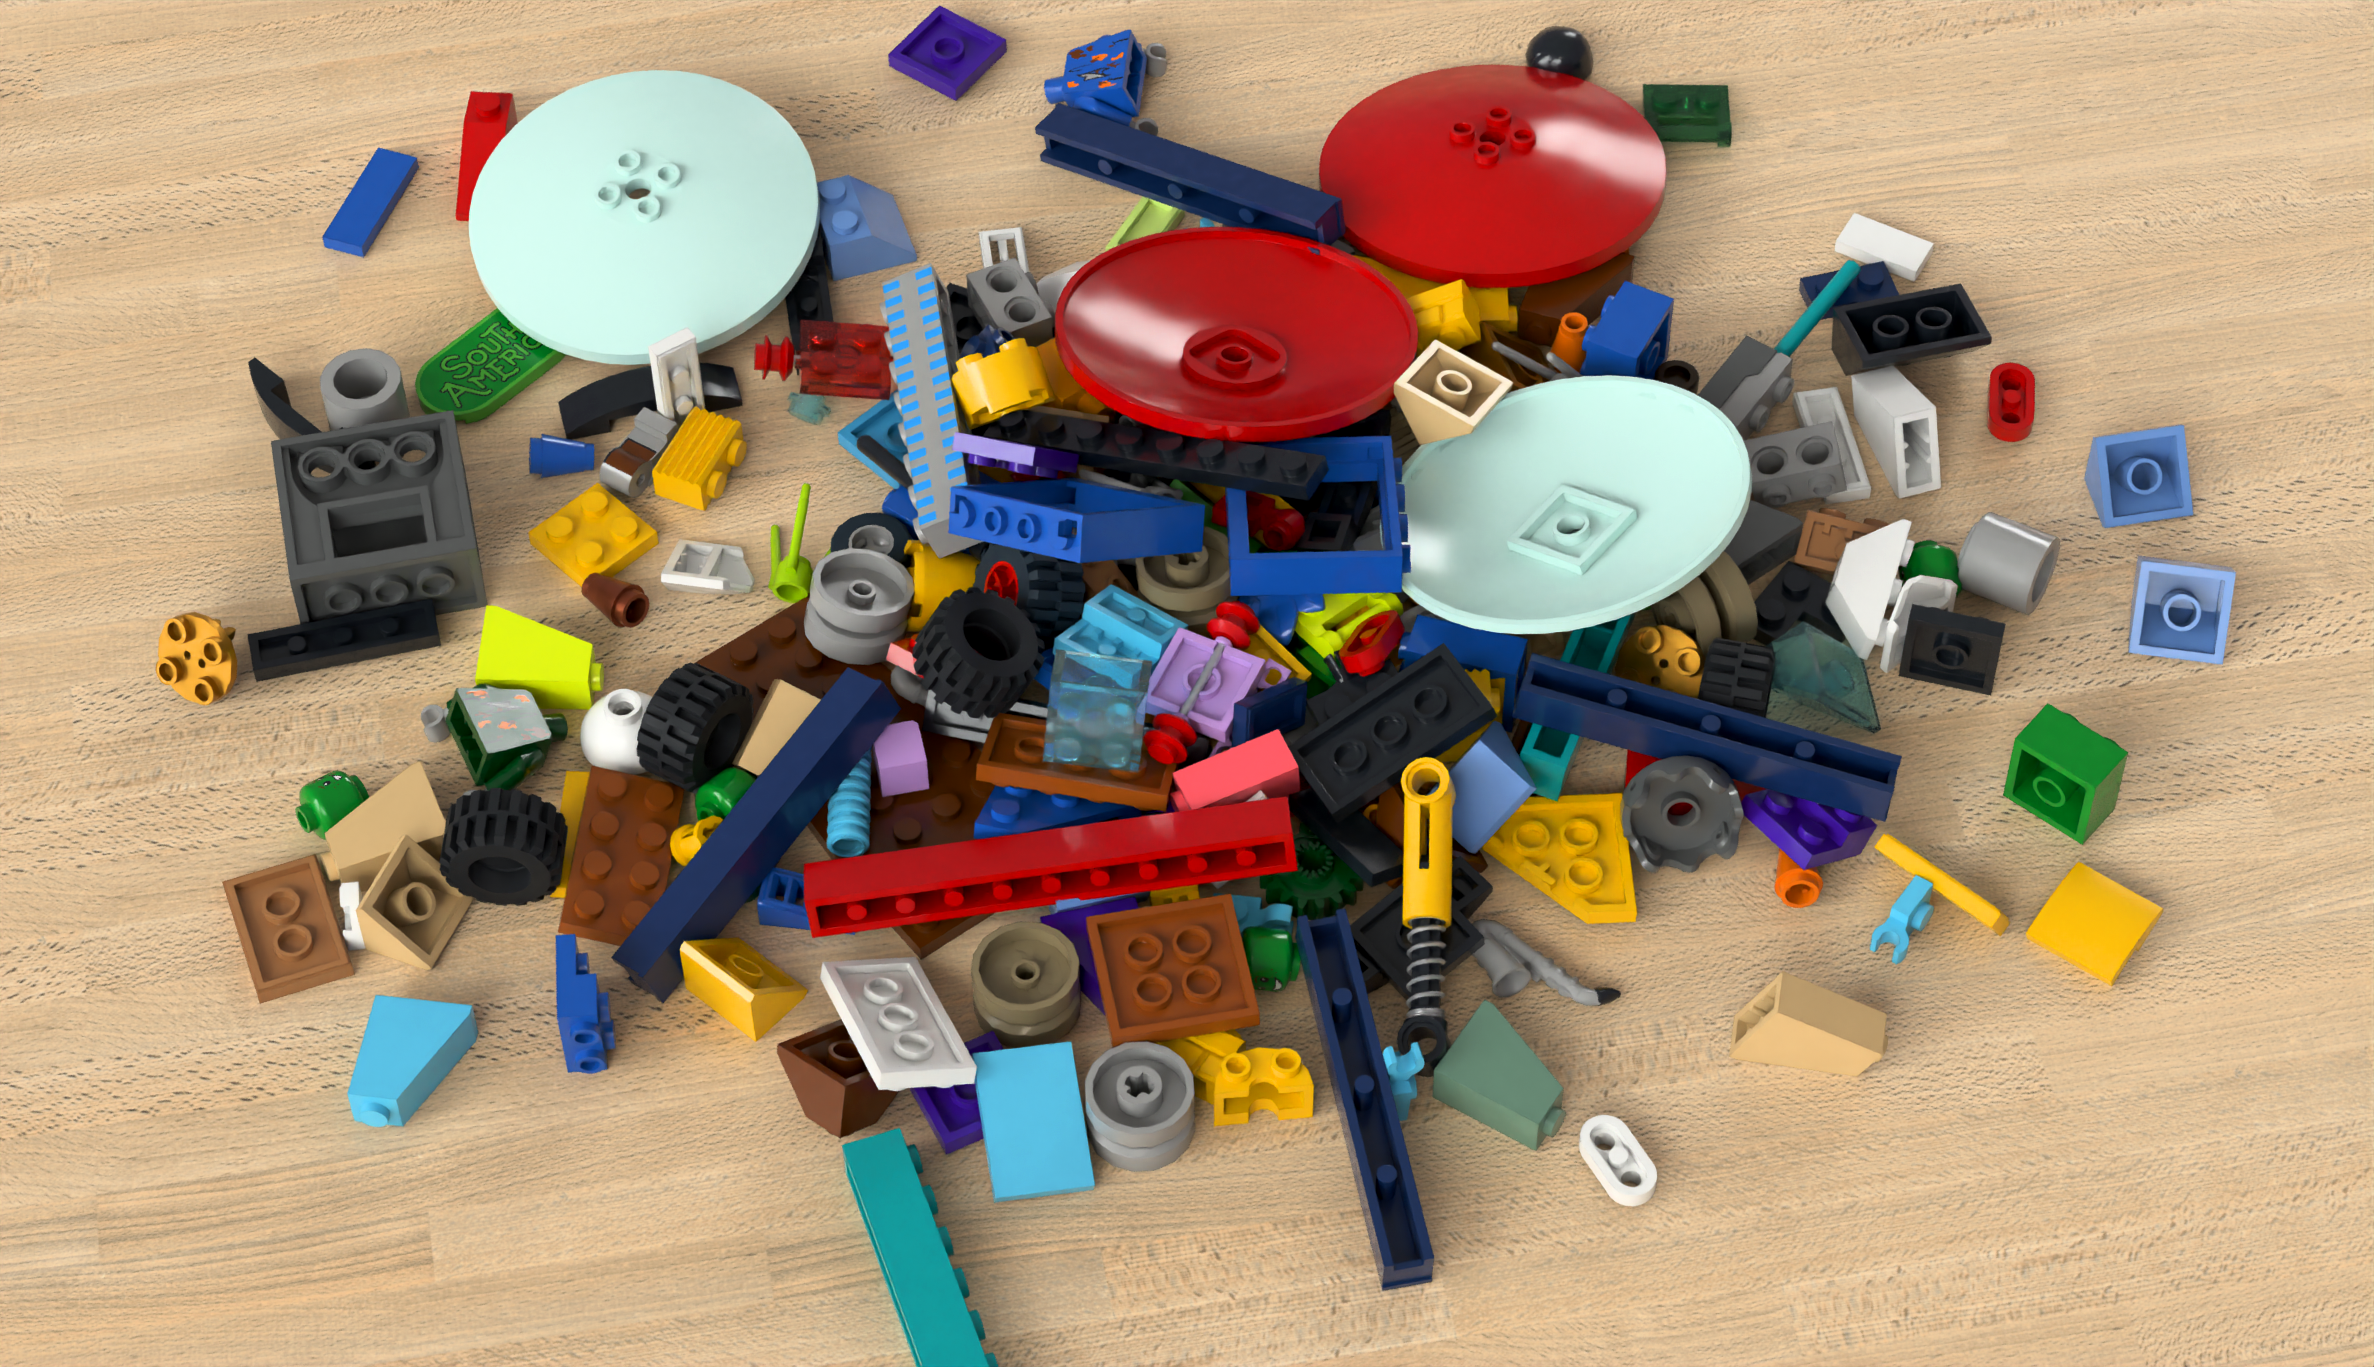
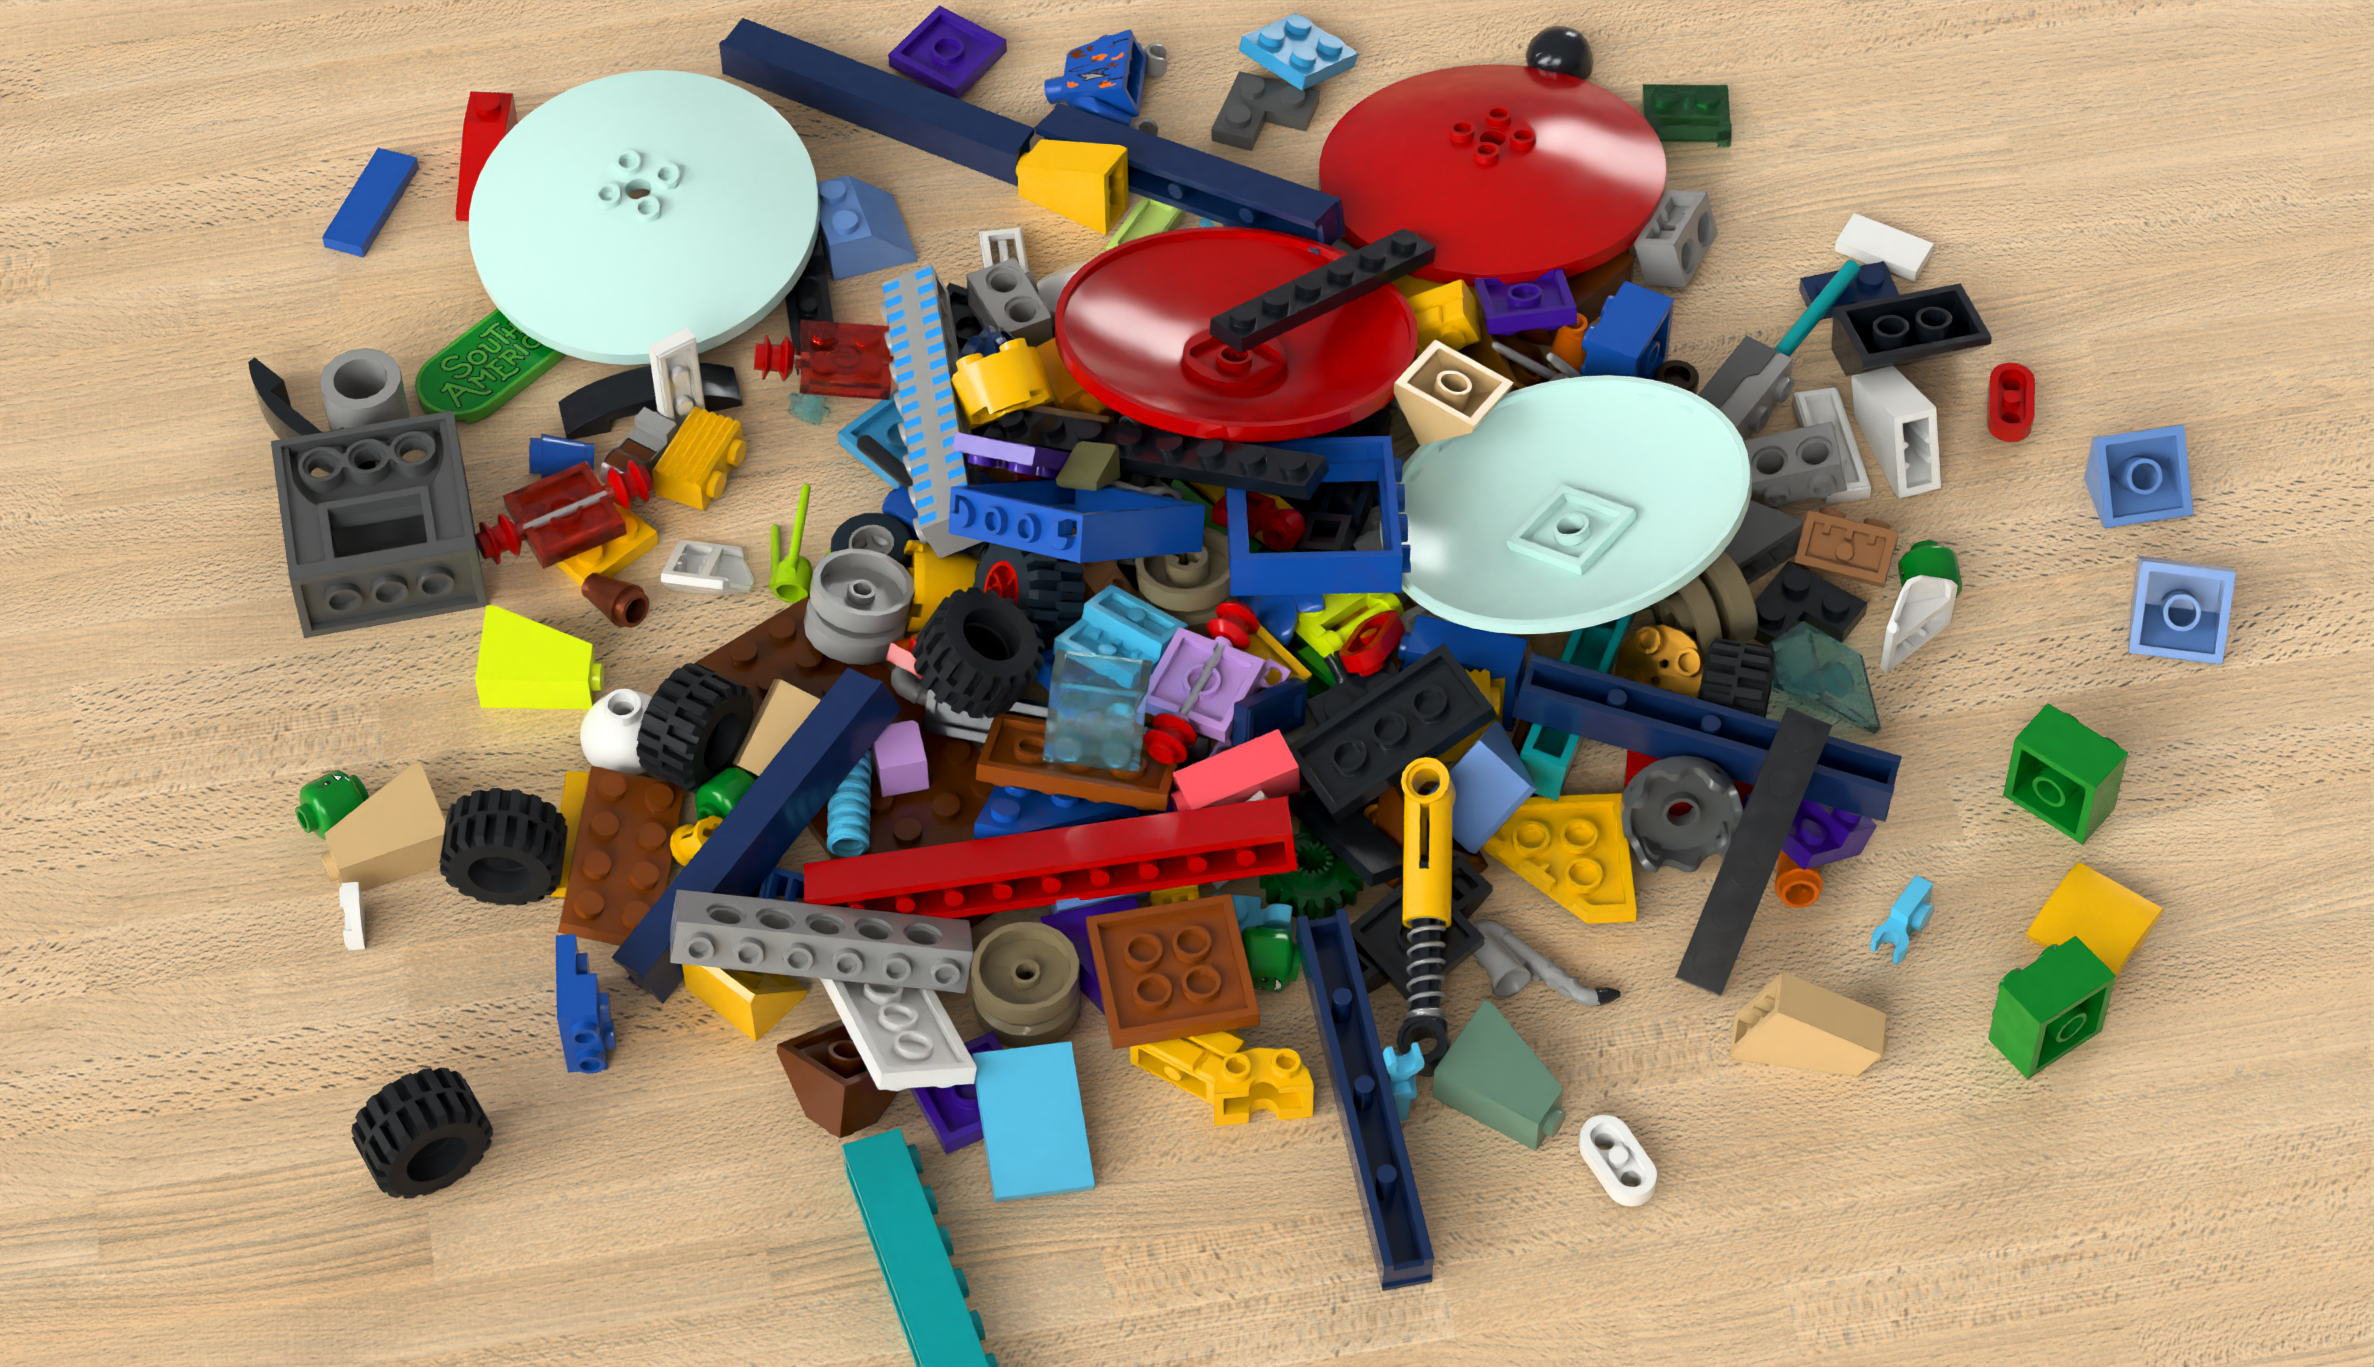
plate [156,612,237,706] -> none
medium nougat tile [222,854,355,1004] -> none
black plate [247,599,441,682] -> none
medium azure slope [347,995,478,1127] -> none
tan slope [356,834,474,970] -> none
dark green torso [421,683,568,796] -> none
light grey wheel [1085,1041,1195,1172] -> none
white slope [1825,519,1915,660] -> none
yellow tile [1874,834,2010,936] -> none
black plate [1899,604,2006,696] -> none
light grey piece [1957,512,2060,615] -> none
none -> black tyre [351,1067,493,1199]
none -> clear red plate [474,459,654,569]
none -> light grey brick [670,889,973,993]
none -> dark blue tile [719,18,1035,186]
none -> yellow slope [1016,139,1129,235]
none -> olive slope [1056,441,1121,491]
none -> black plate [1209,228,1436,354]
none -> dark grey plate [1211,71,1320,151]
none -> dark azure plate [1239,13,1358,91]
none -> dark purple plate [1474,268,1577,336]
none -> light grey brick [1634,190,1718,288]
none -> black plate [1675,707,1833,997]
none -> green brick [1988,936,2116,1080]

